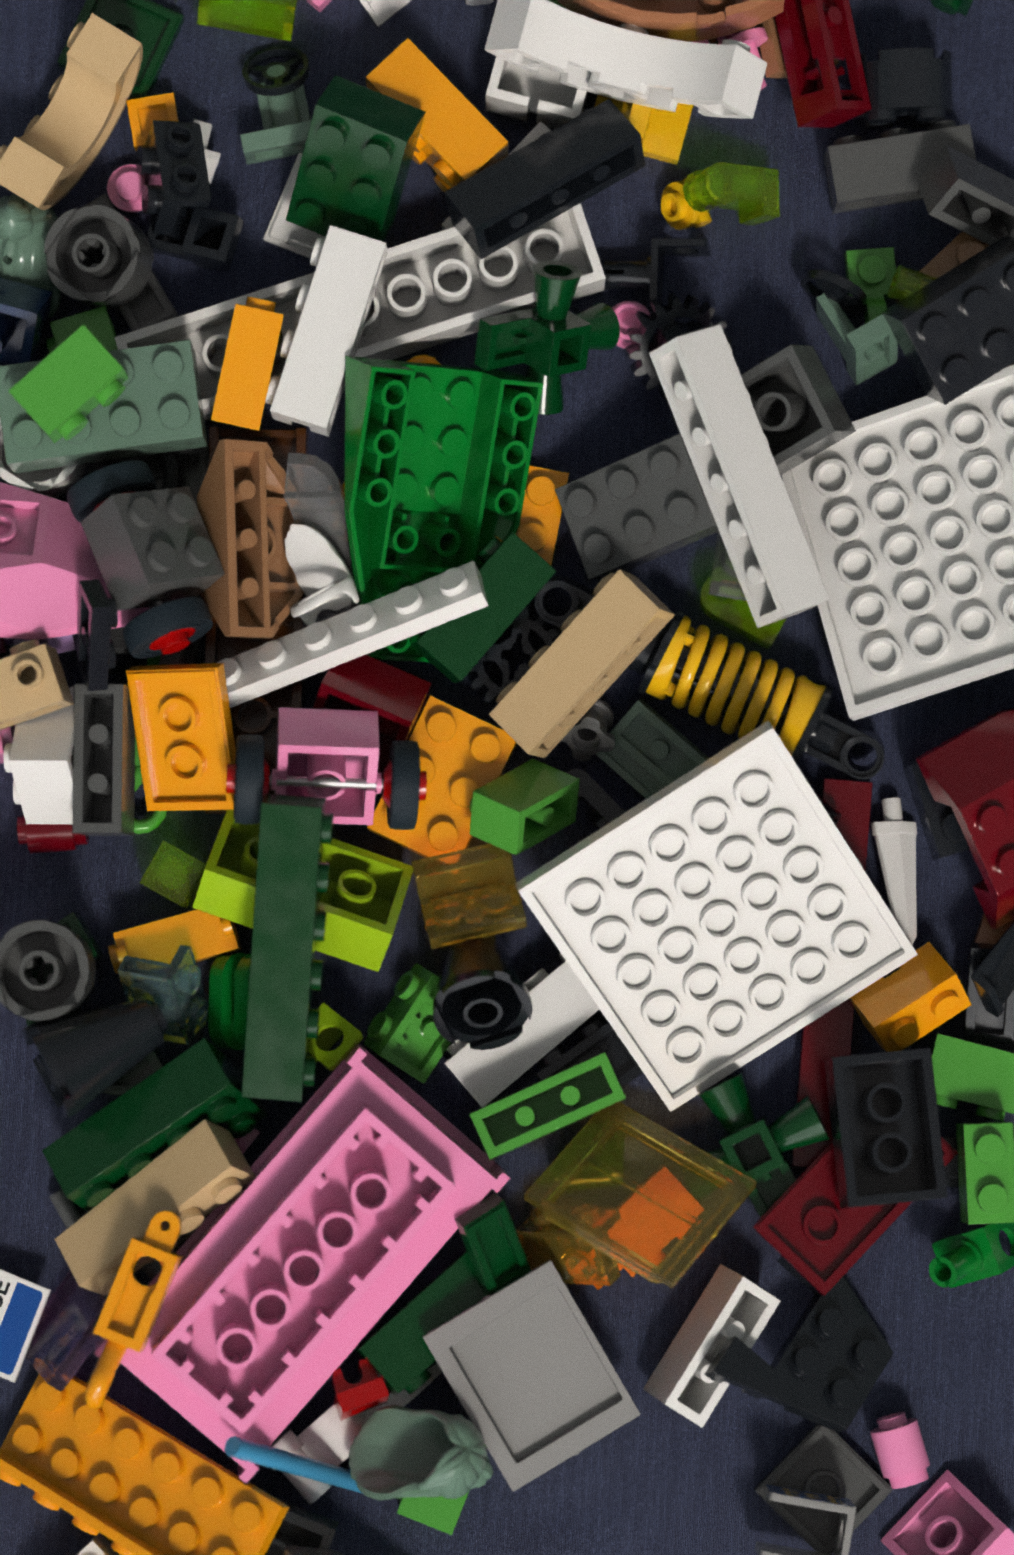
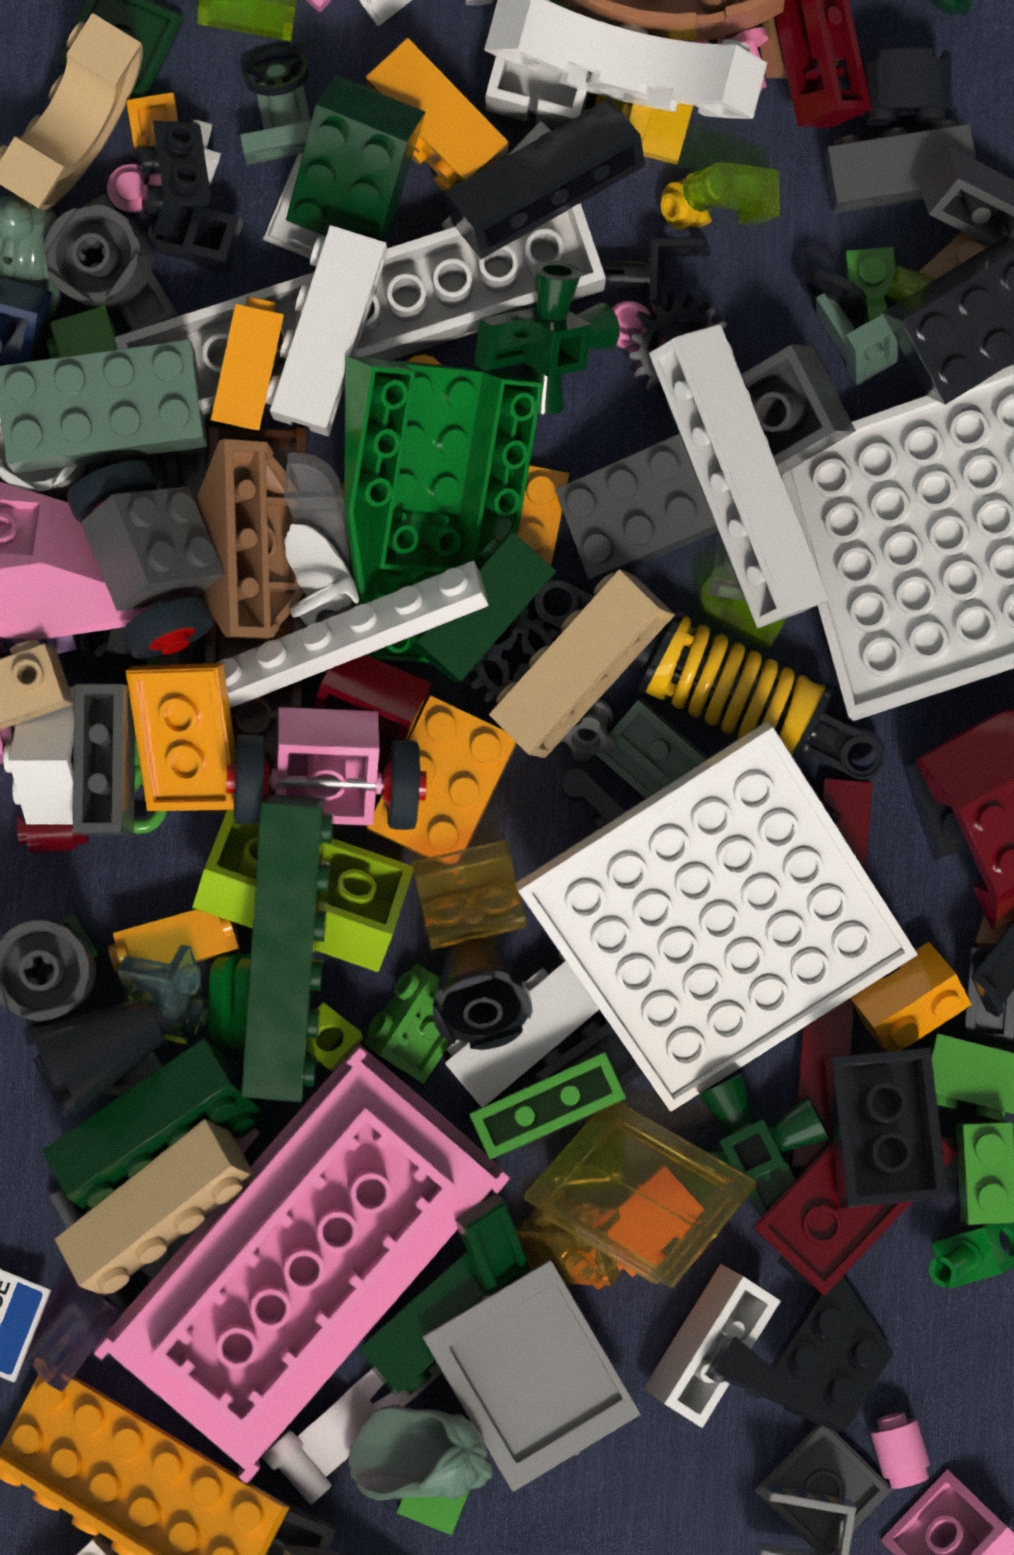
bright green brick [9,324,129,444] -> none
black plate [76,579,118,692] -> none
light orange piece [85,1210,183,1409] -> none
clear neon green brick [139,840,206,909] -> none
dark azure bar [225,1436,362,1494] -> none
red tile [332,1359,389,1420] -> none
bright green brick [470,759,580,855] -> none
white bar [871,797,917,945] -> none

